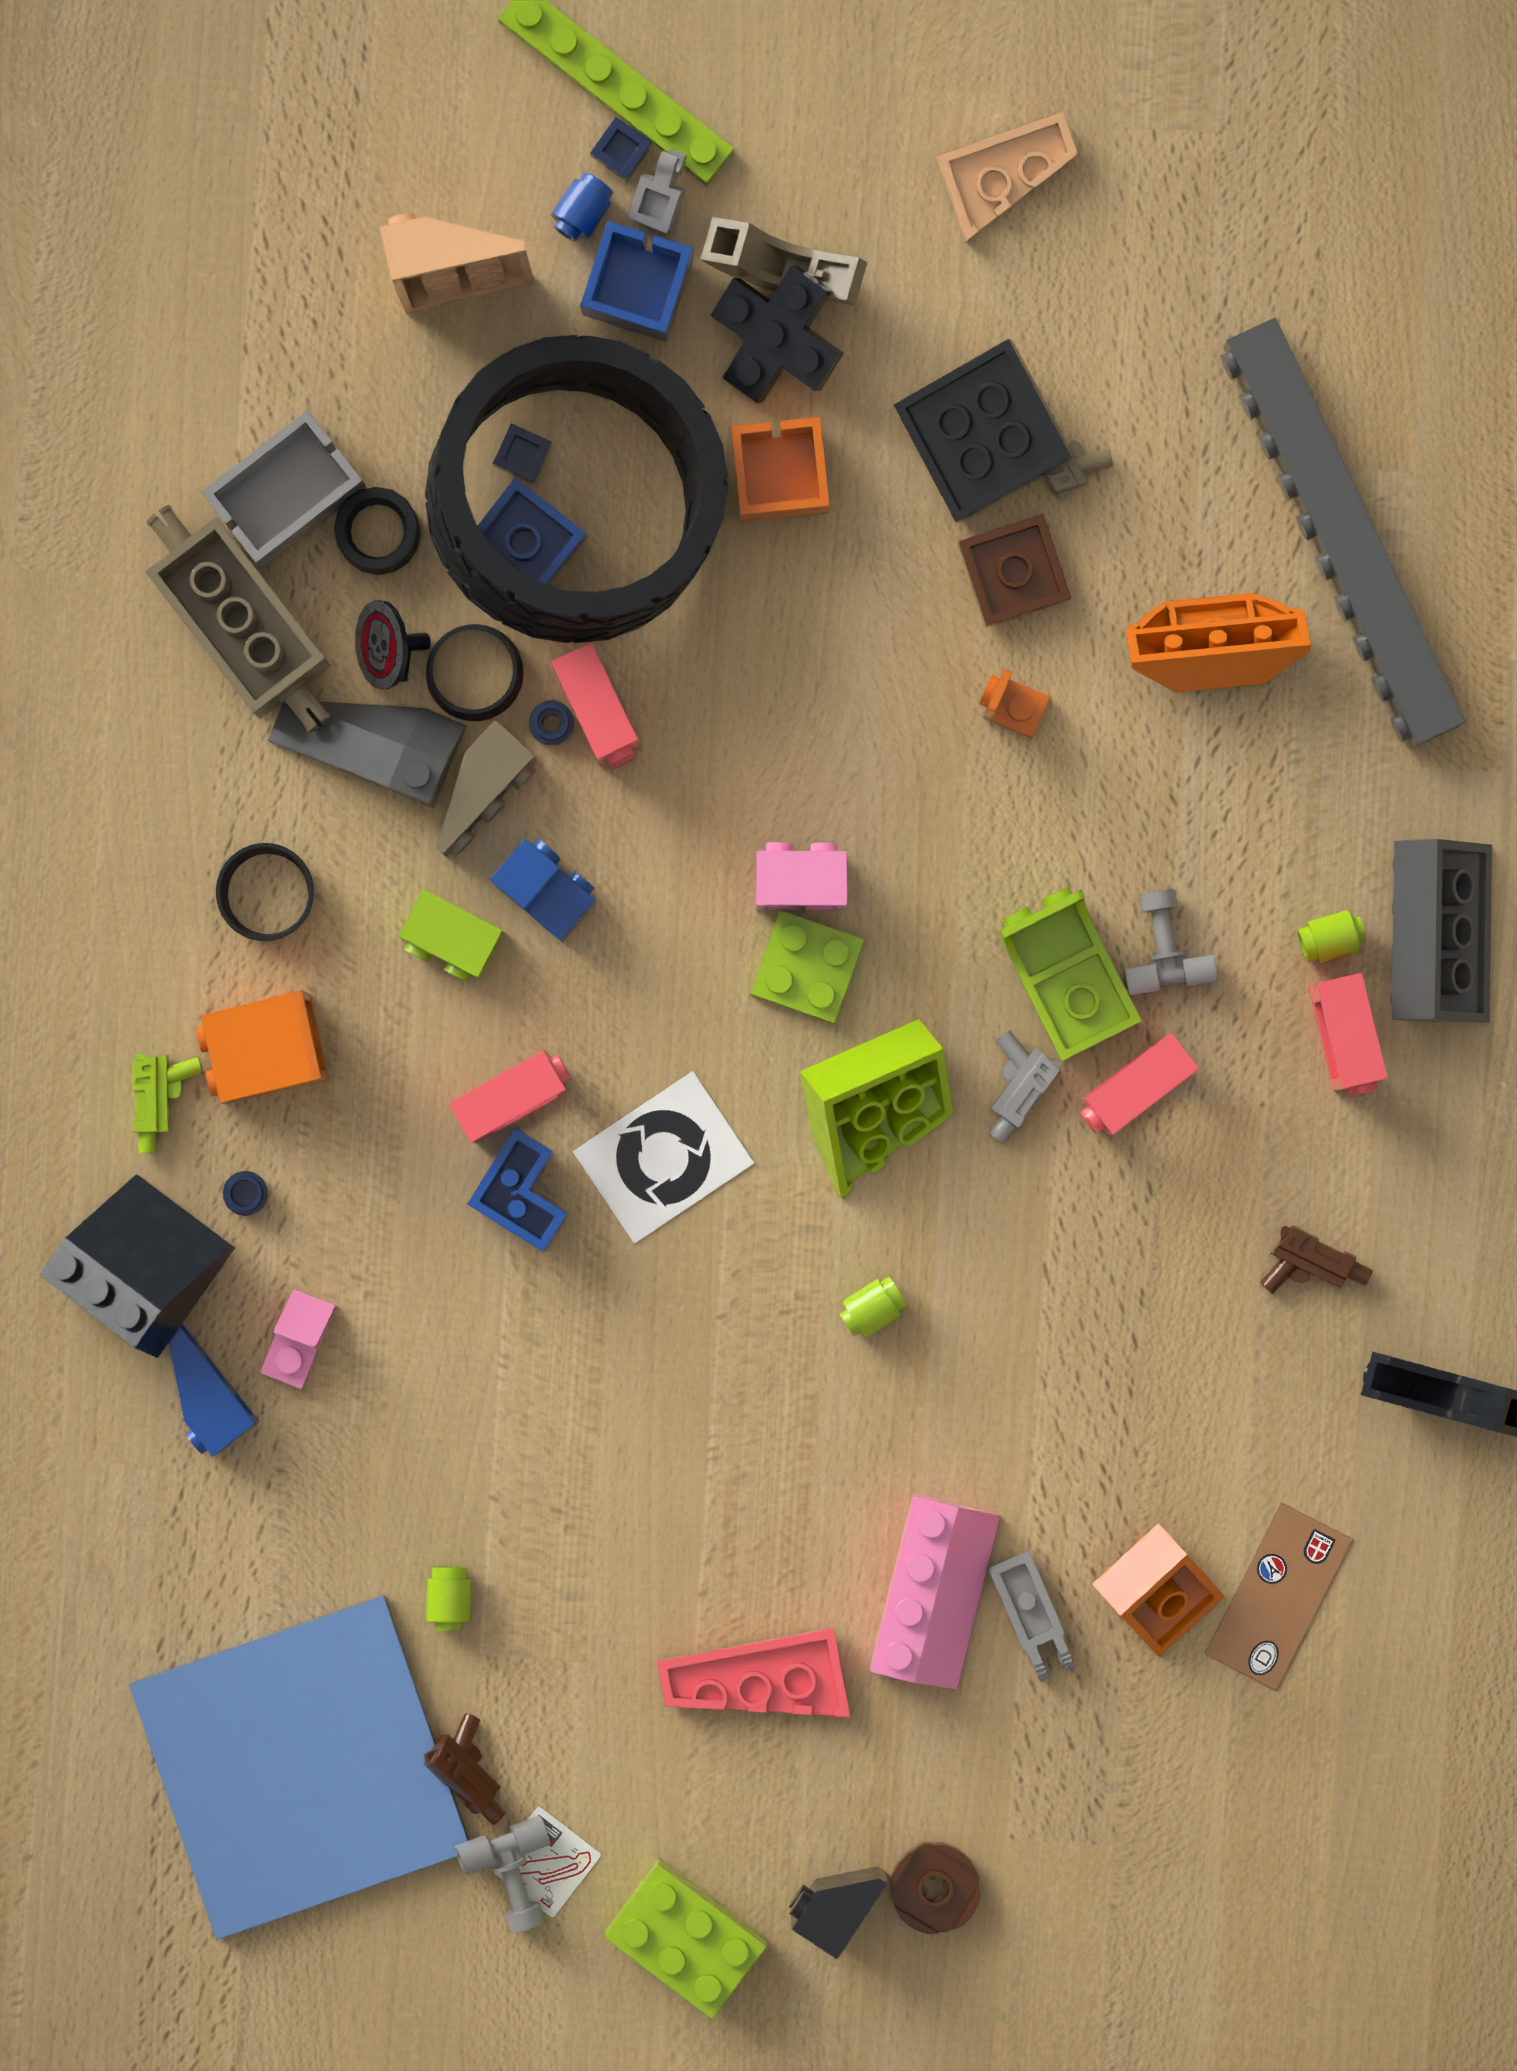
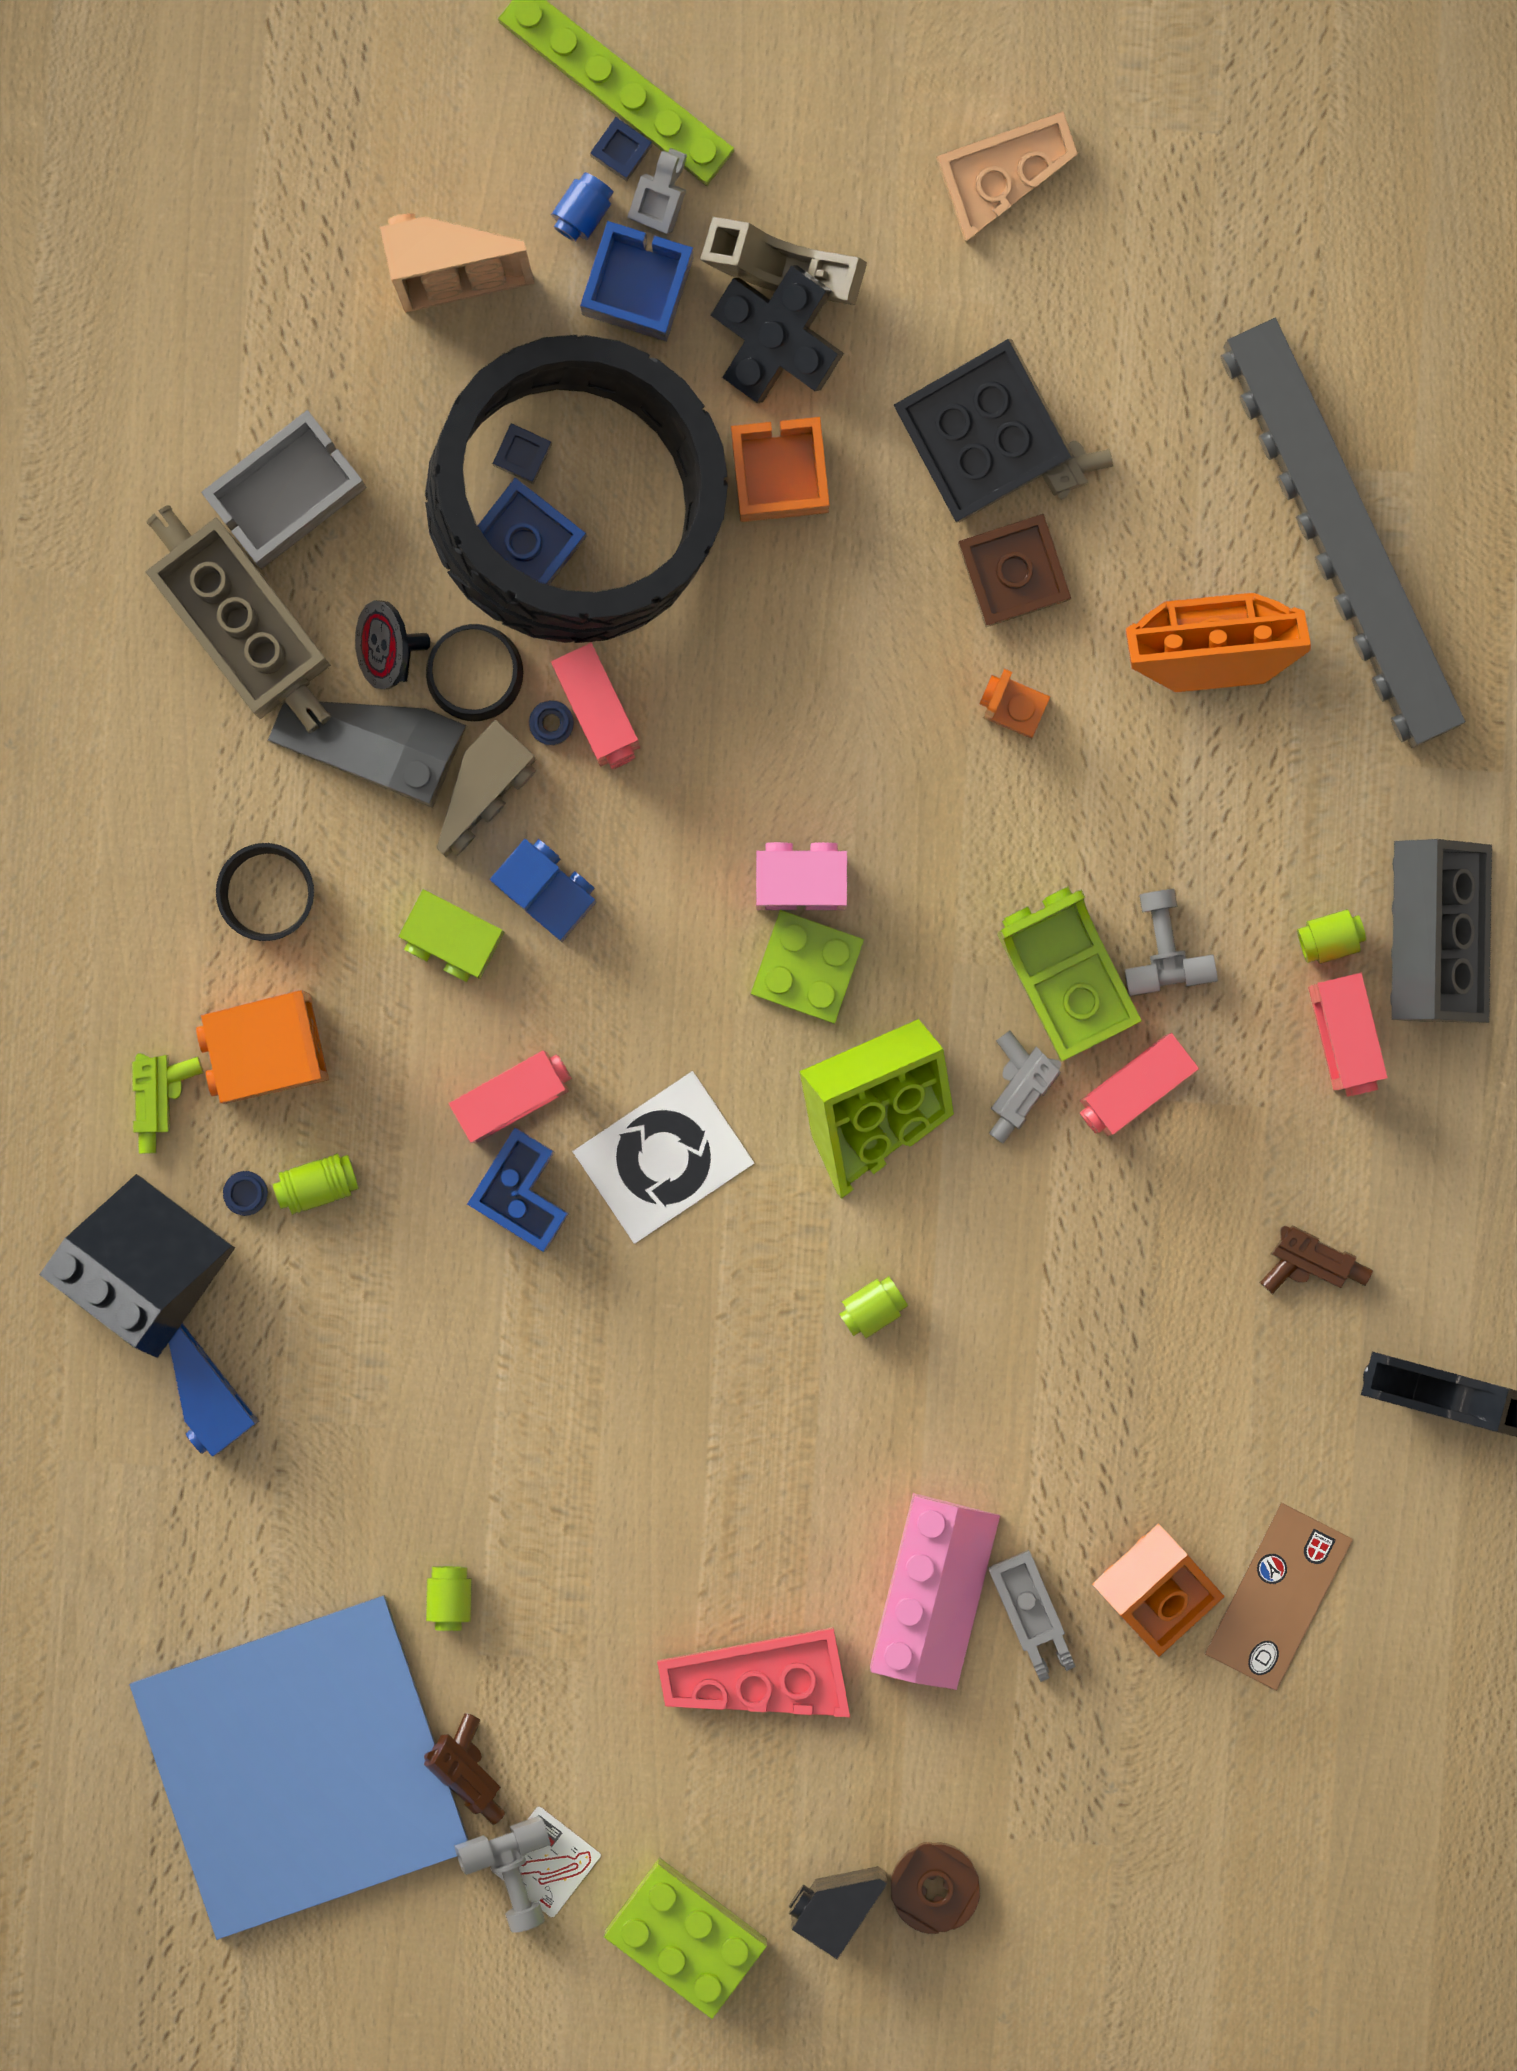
bright pink slope [260,1289,336,1389] -> none
black tyre [334,487,421,575] -> none
none -> lime head [273,1153,359,1215]

